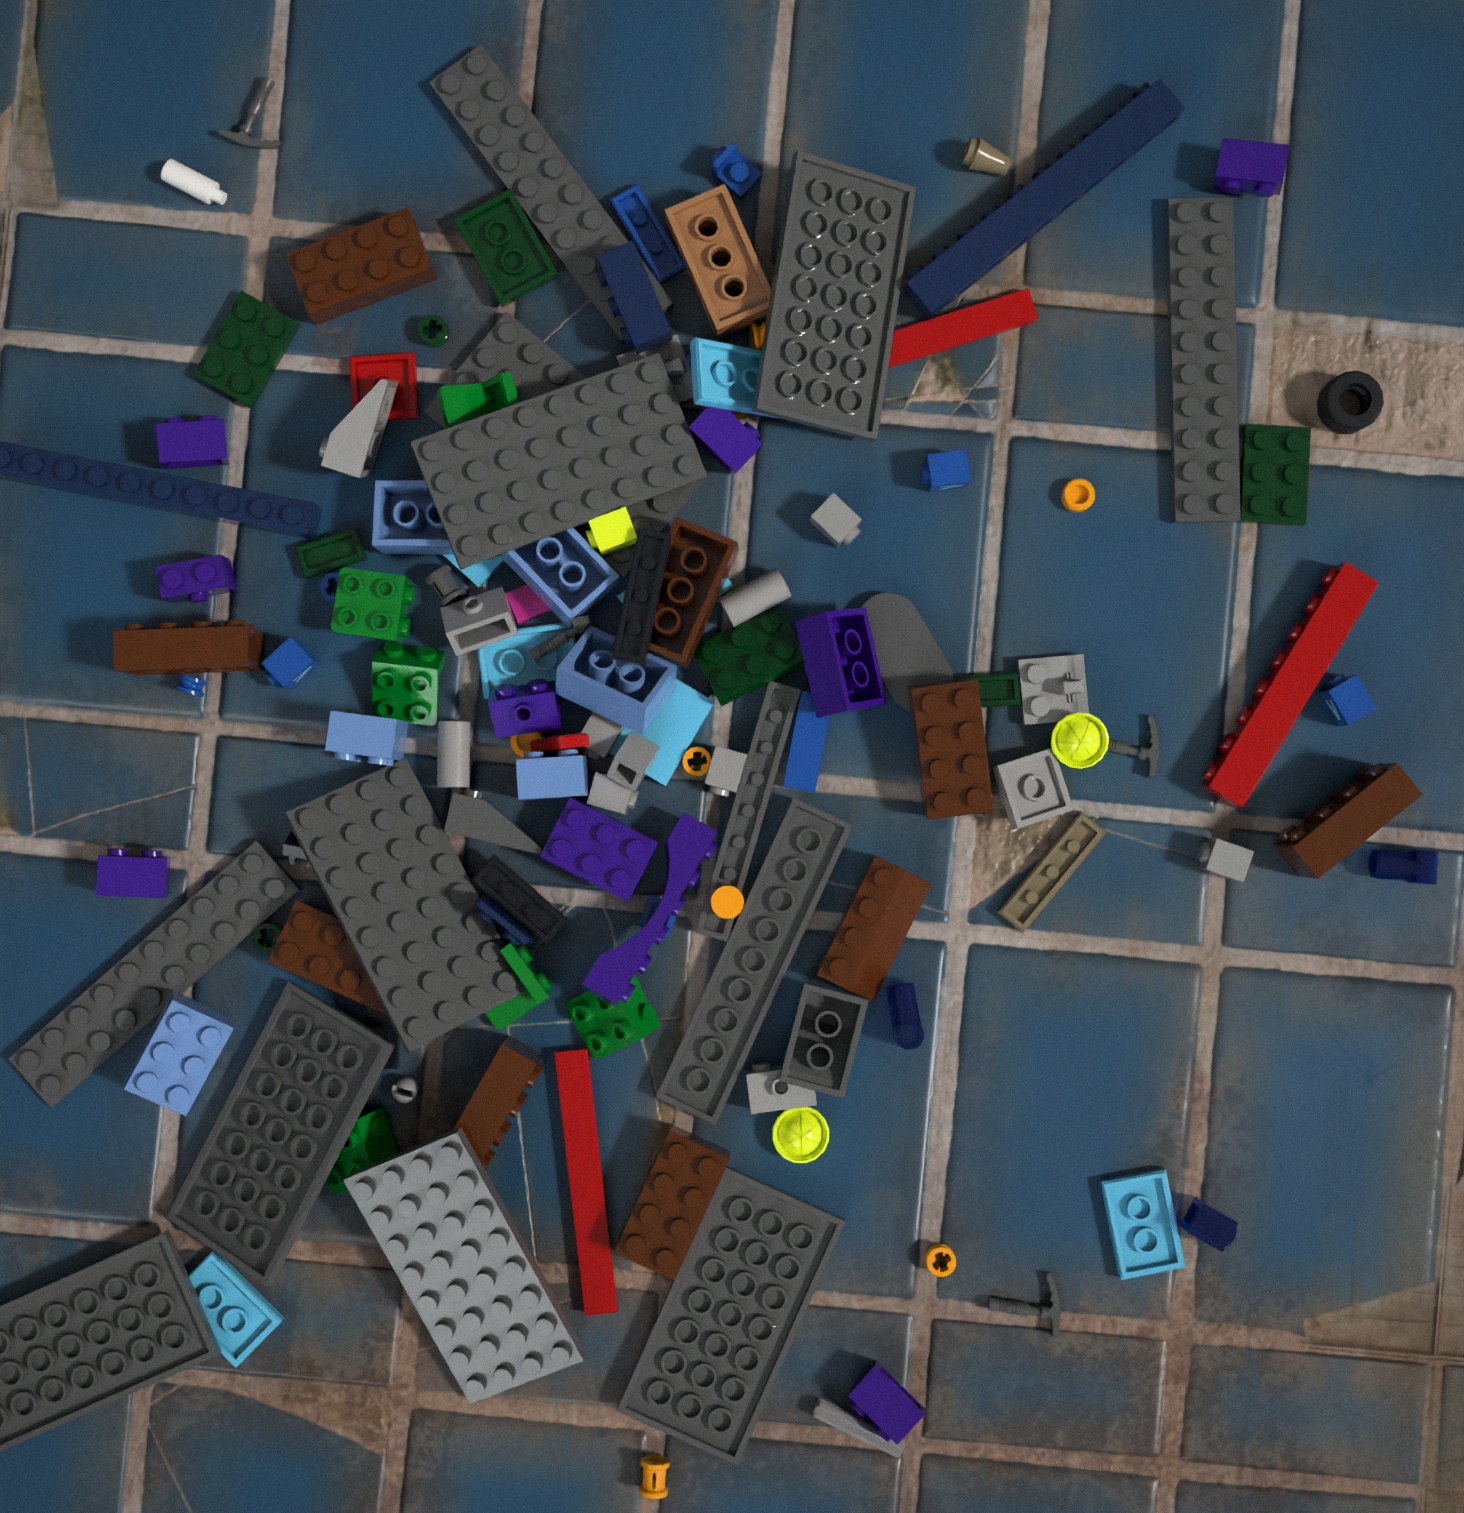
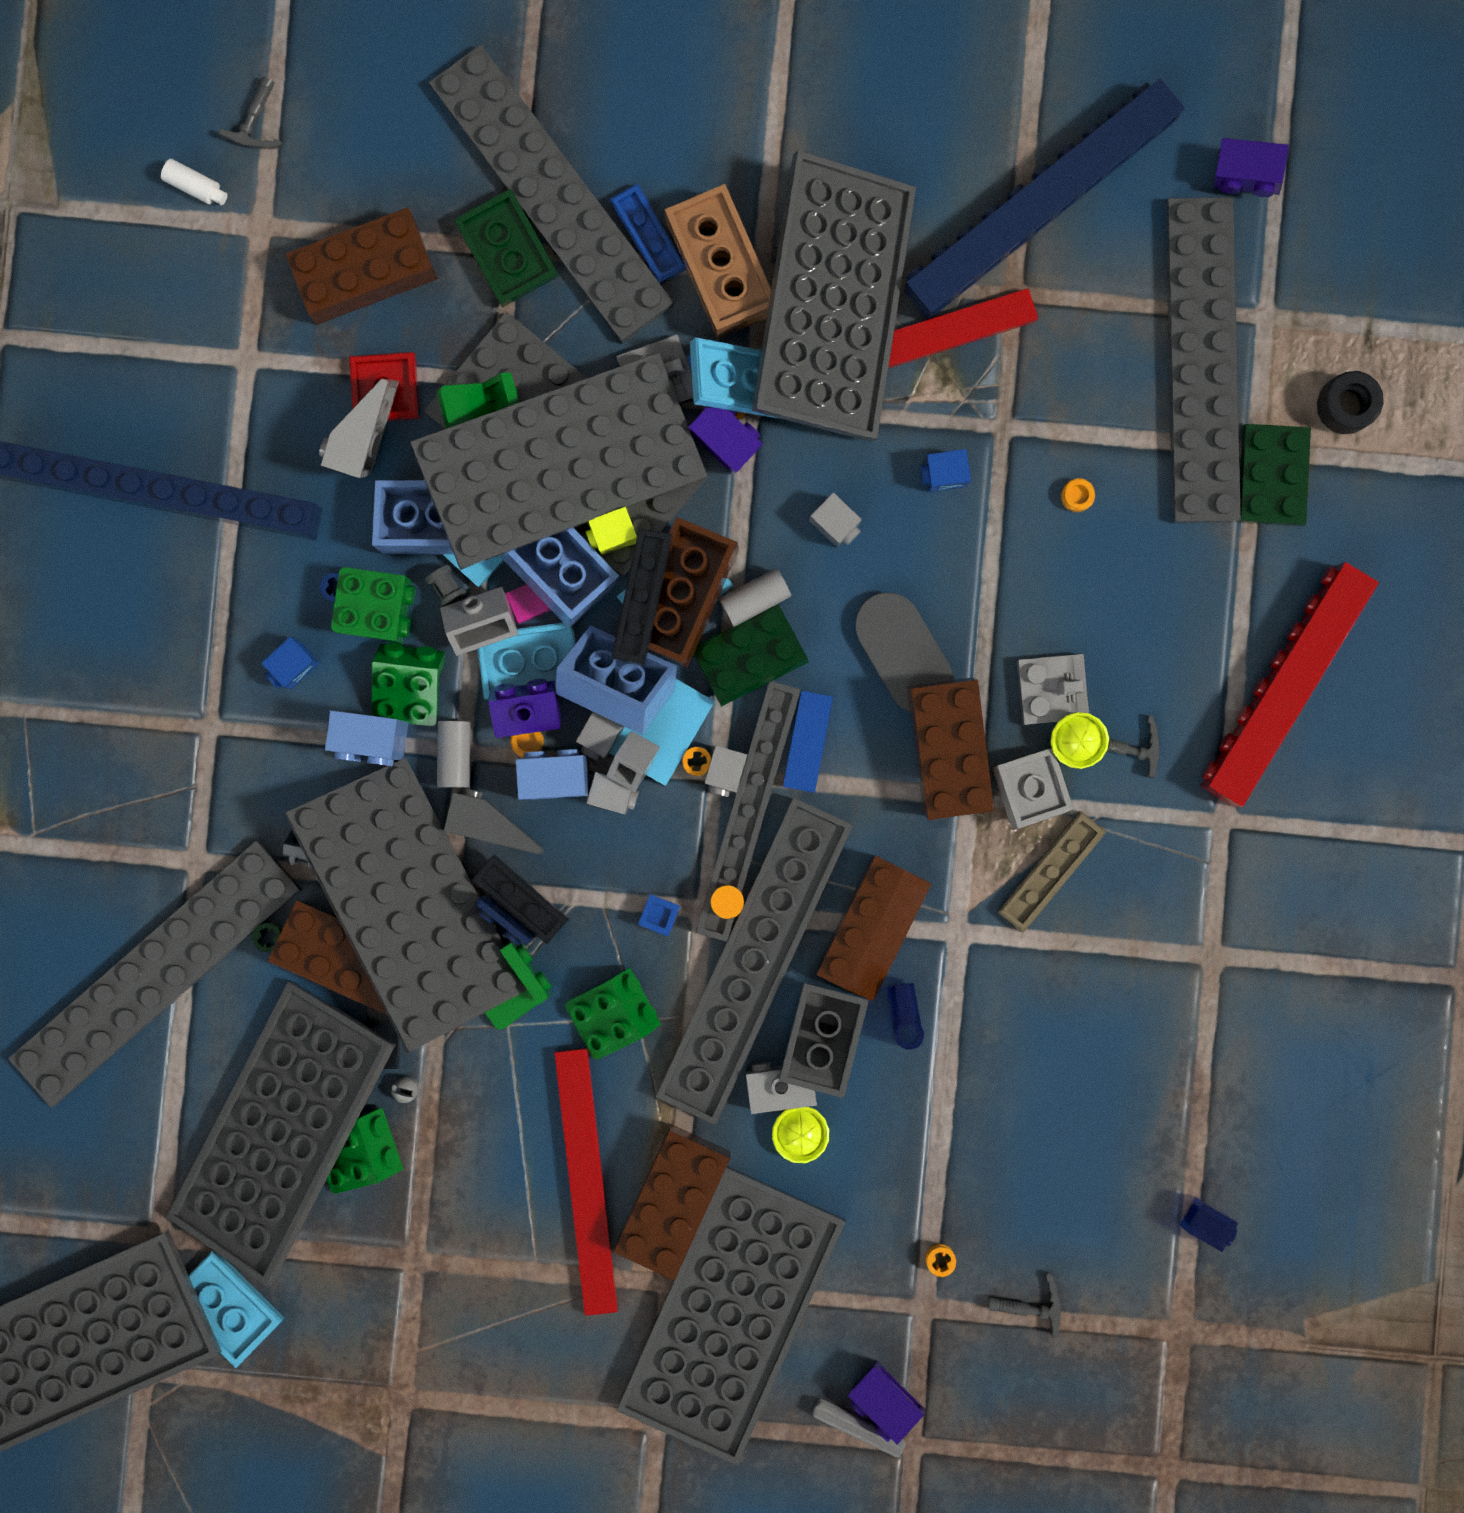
dark purple brick [96,849,171,898] -> none
reddish brown brick [113,620,265,676] -> none
medium blue brick [124,991,234,1116] -> none
dark purple brick [155,415,230,469] -> none
dark purple brick [155,554,236,603] -> none
blue bush [174,673,208,697] -> none
dark green plate [193,290,301,409] -> none
dark green tile [294,527,368,579] -> none
plate [343,1127,587,1404] -> none
dark green bush [418,315,450,348] -> none
reddish brown brick [454,1036,544,1170] -> none
dark grey piece [529,615,600,662] -> none
red tile [530,733,590,752] -> none
dark purple brick [540,797,660,901] -> none
dark purple arch [581,812,718,1007] -> none
dark blue brick [594,241,673,355] -> none
light orange bush [638,1455,670,1499] -> none
blue bracket [711,141,763,201] -> none
light orange bush [751,321,766,350] -> none
dark purple brick [795,607,887,718] -> none
dark green tile [954,673,1021,708] -> none
dark tan cone [961,137,1012,176] -> none
medium azure tile [1099,1168,1186,1280] -> none
light grey brick [1197,838,1254,883] -> none
reddish brown brick [1274,762,1423,879] -> none
blue brick [1318,673,1377,726] -> none
clear blue piece [1368,849,1439,885] -> none

